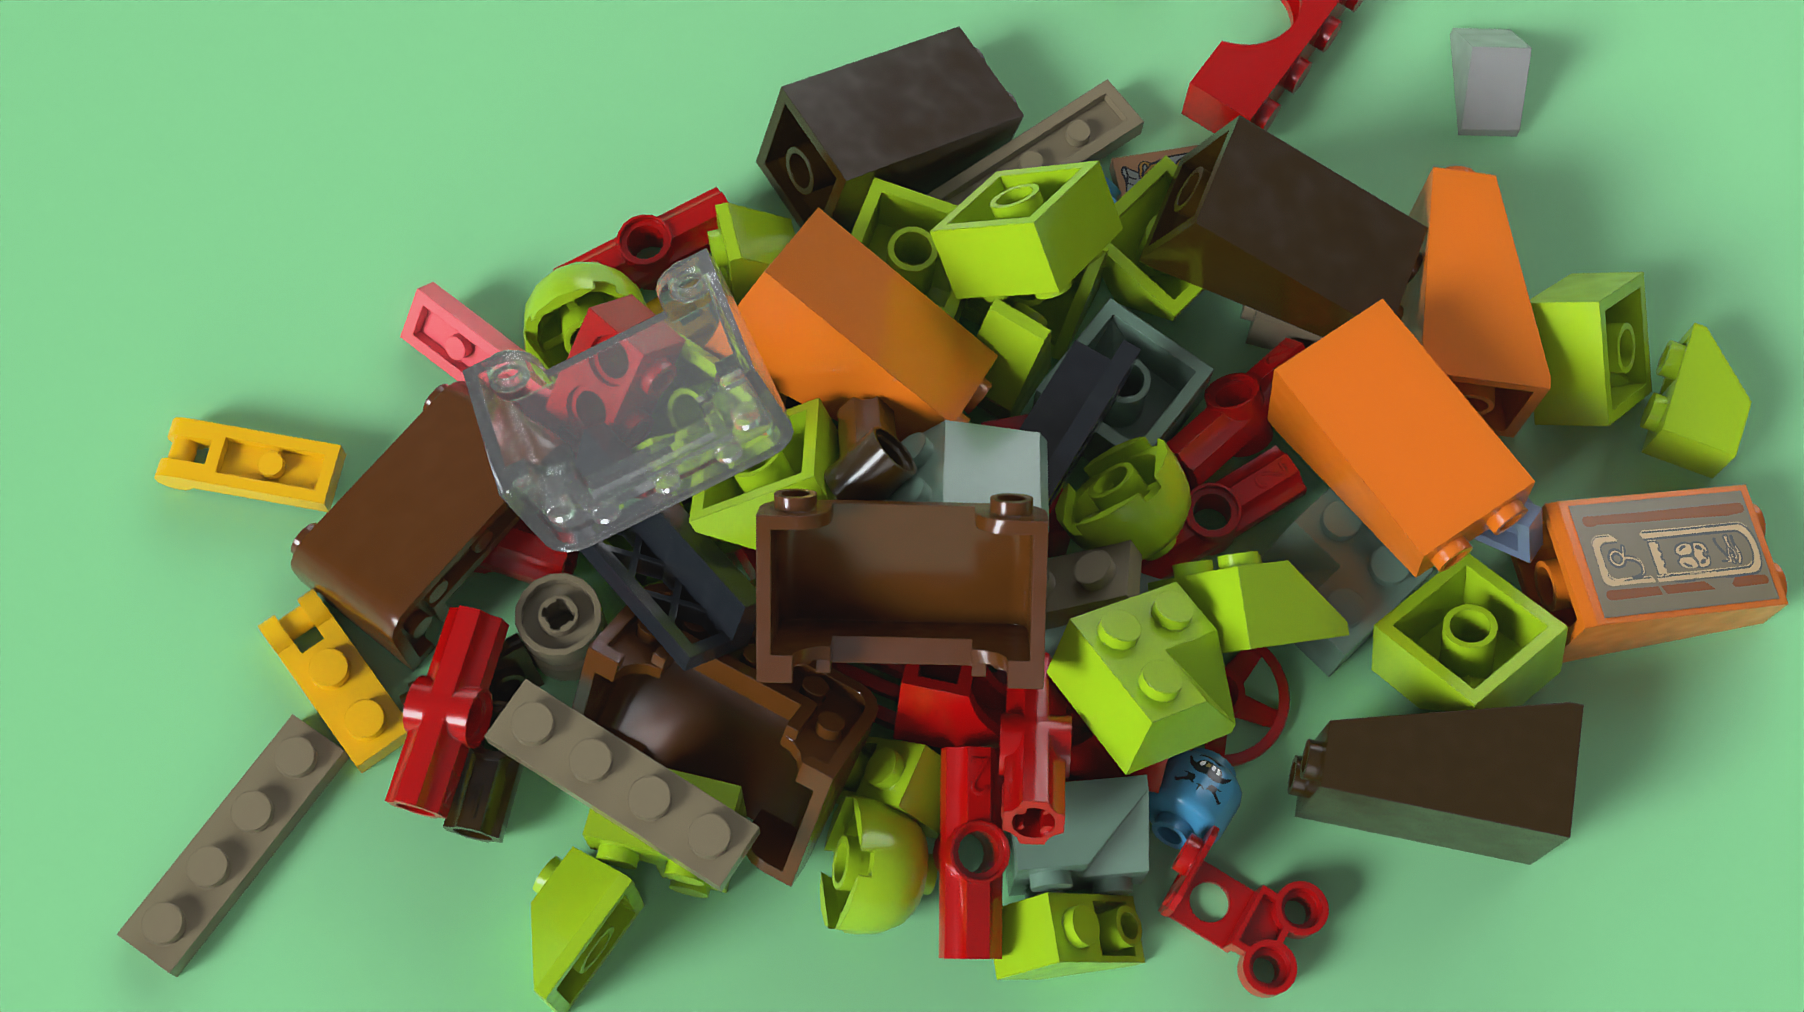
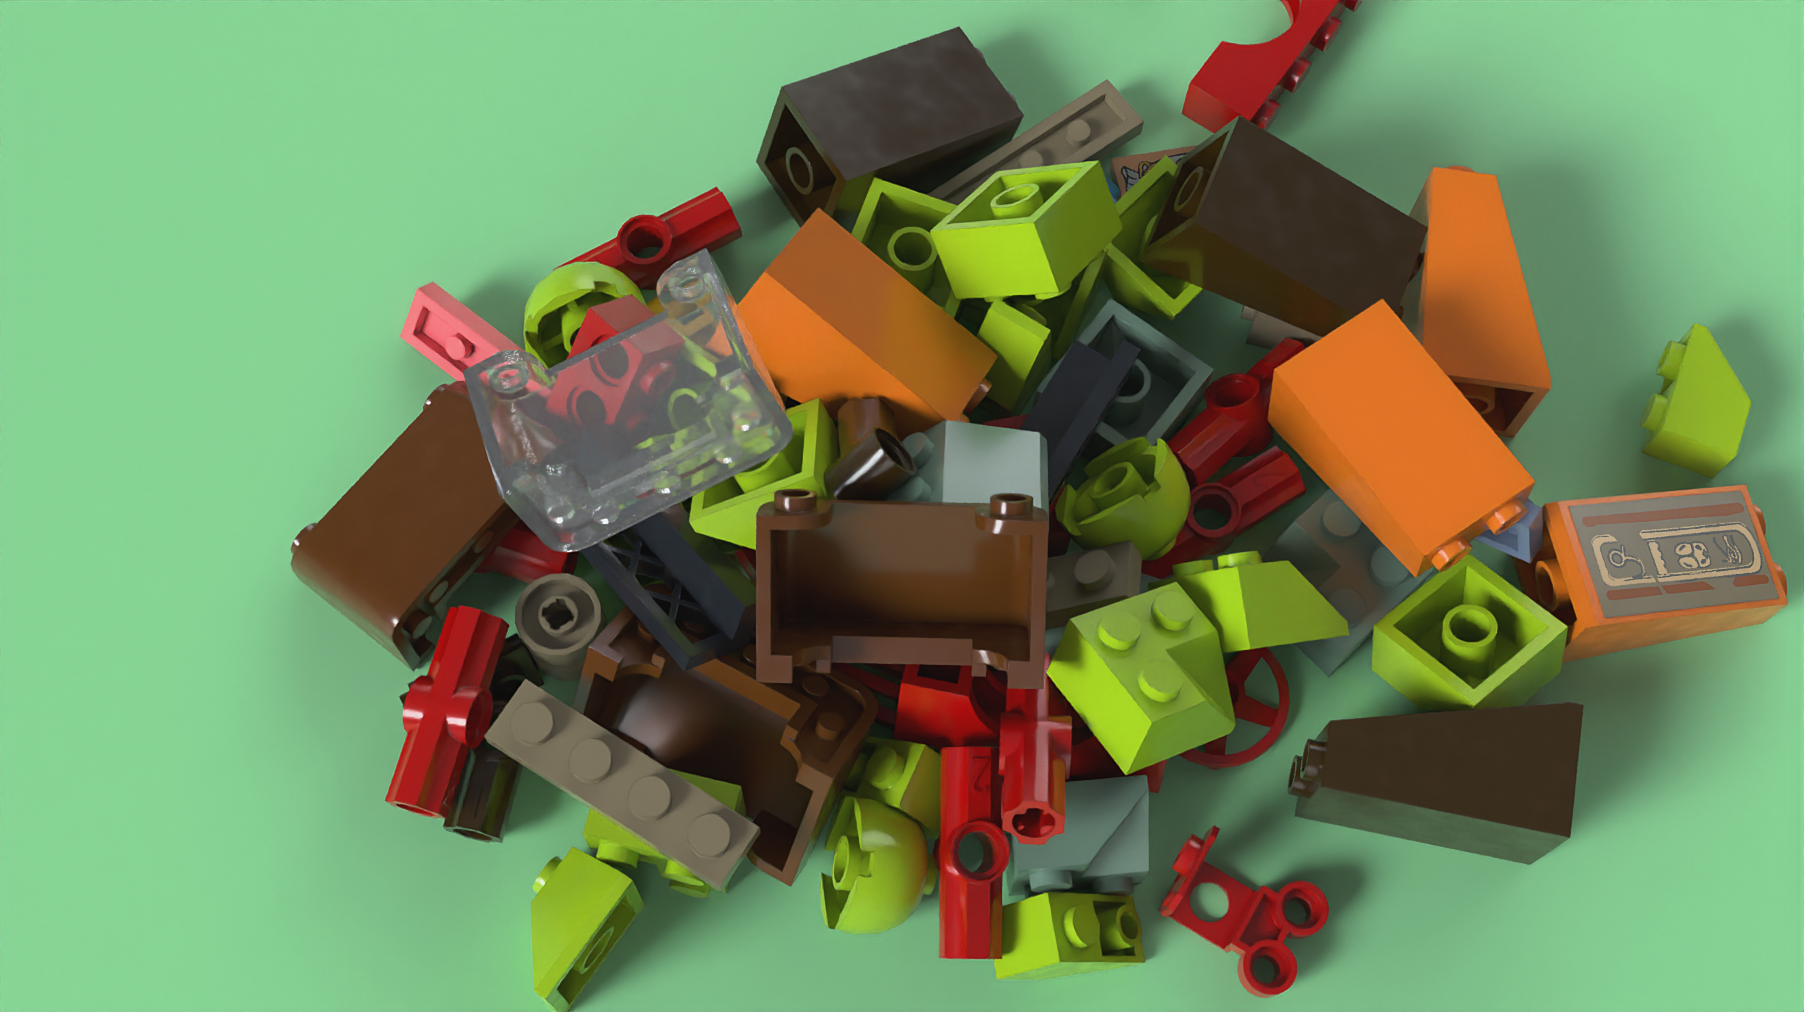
dark tan plate [117,714,350,977] -> none
yellow plate [154,417,346,512] -> none
yellow plate [258,589,407,773] -> none
lime slope [707,202,795,309] -> none
dark azure head [1149,748,1242,849] -> none
light grey slope [1450,28,1532,137] -> none
lime slope [1530,272,1652,426] -> none

